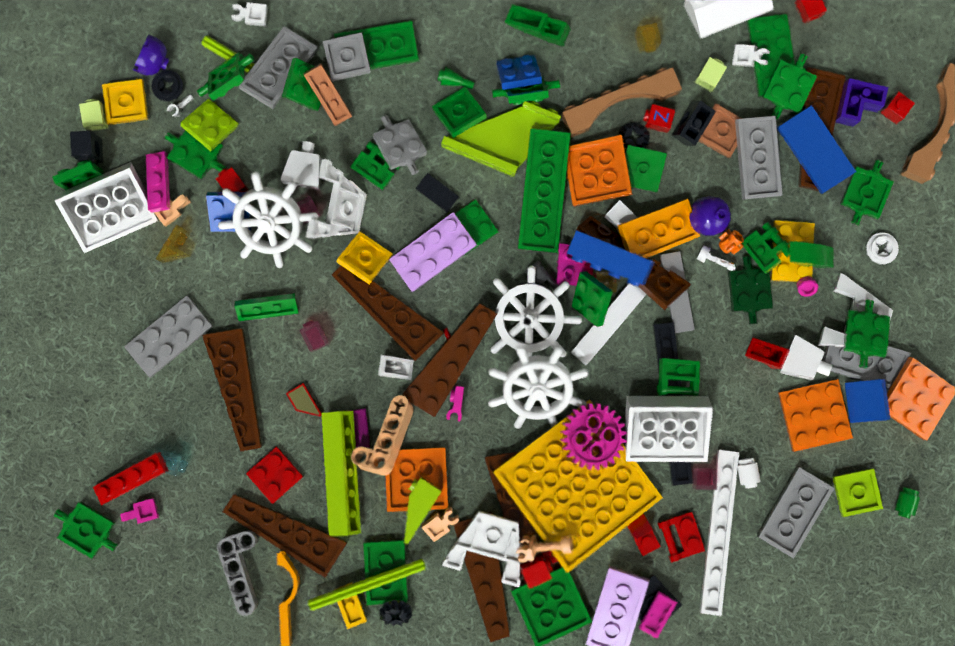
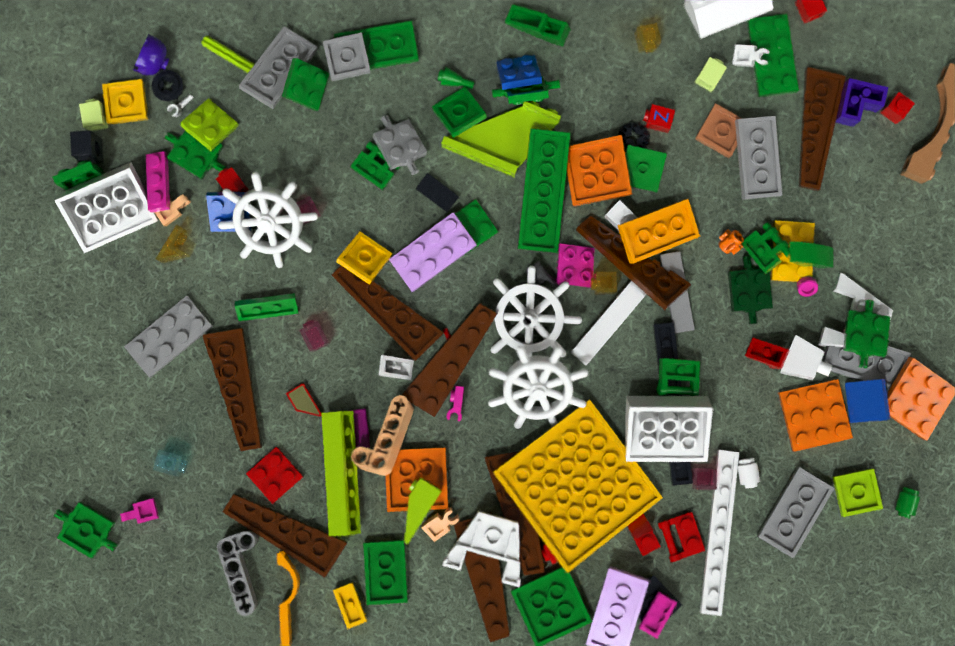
red plate [93,452,169,505] -> none
green plate [197,52,255,101] -> none
white plate [231,3,268,26] -> none
white torso [281,141,321,190] -> none
nougat plate [304,63,352,126] -> none
white wing [306,159,367,238] -> none
lime axle [308,559,426,611] -> none
black gear [379,600,412,627] -> none
light nougat bar [516,535,573,562] -> none
red brick [520,555,553,589] -> none
dark pink gear [560,403,627,470] -> none
medium nougat arch [561,67,682,138] -> none
blue brick [567,231,655,287] -> none
green plate [571,271,613,327] -> none
black brick [671,100,716,146] -> none
dark purple cylinder [689,196,731,236] -> none
white piece [697,245,736,271] -> none
green plate [762,53,817,120] -> none
blue tile [777,106,856,194] -> none
green plate [840,160,894,225] -> none
white gear [865,233,899,265] -> none

